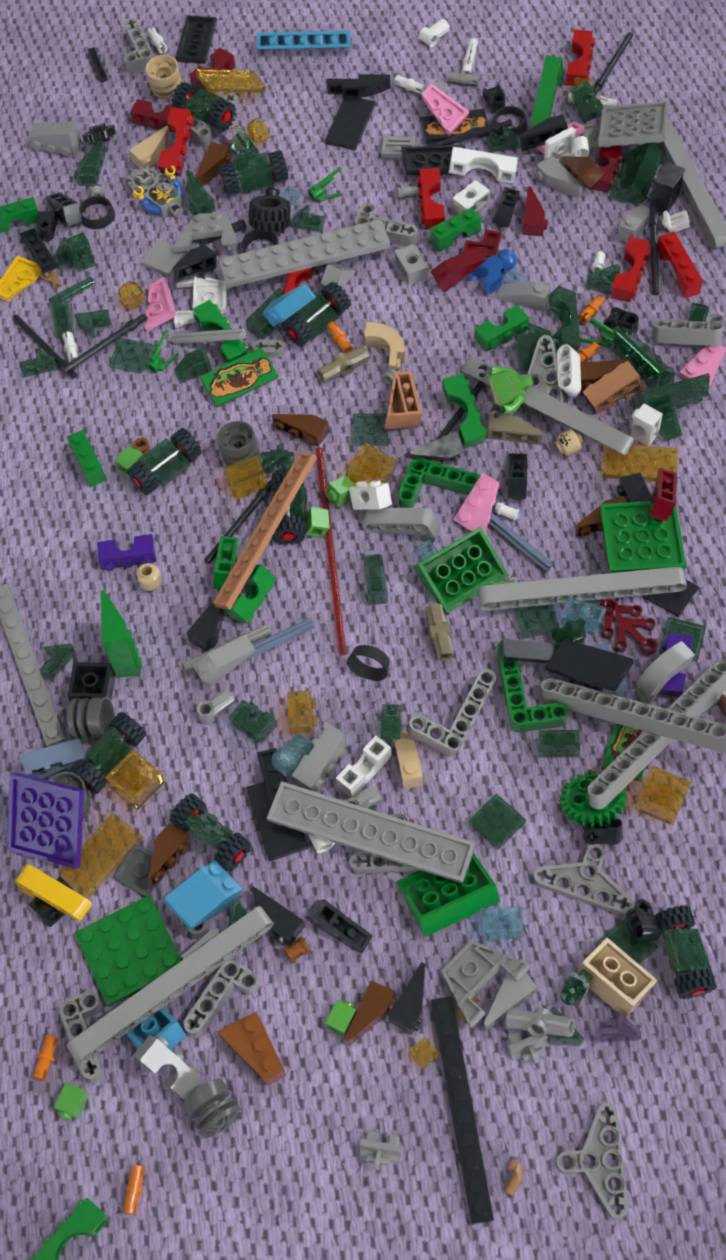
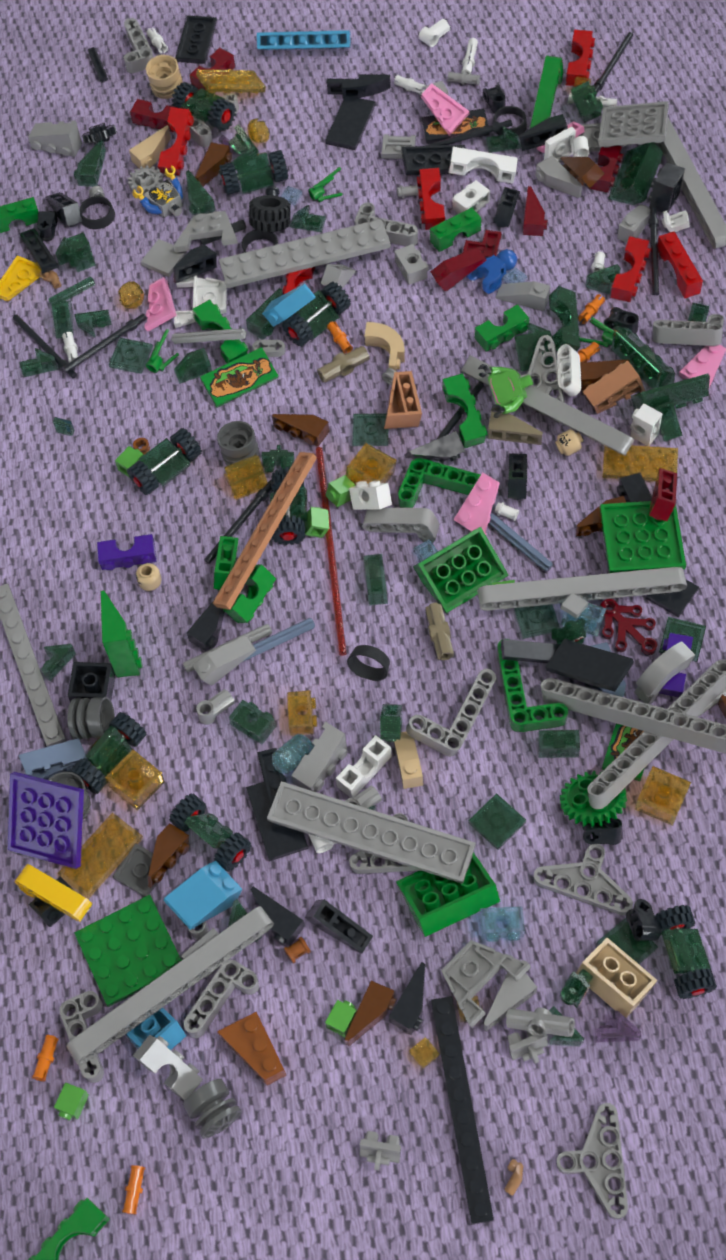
green arch [66,430,107,487] -> none
none -> tile [53,417,75,436]
none -> light grey tile [561,593,588,619]

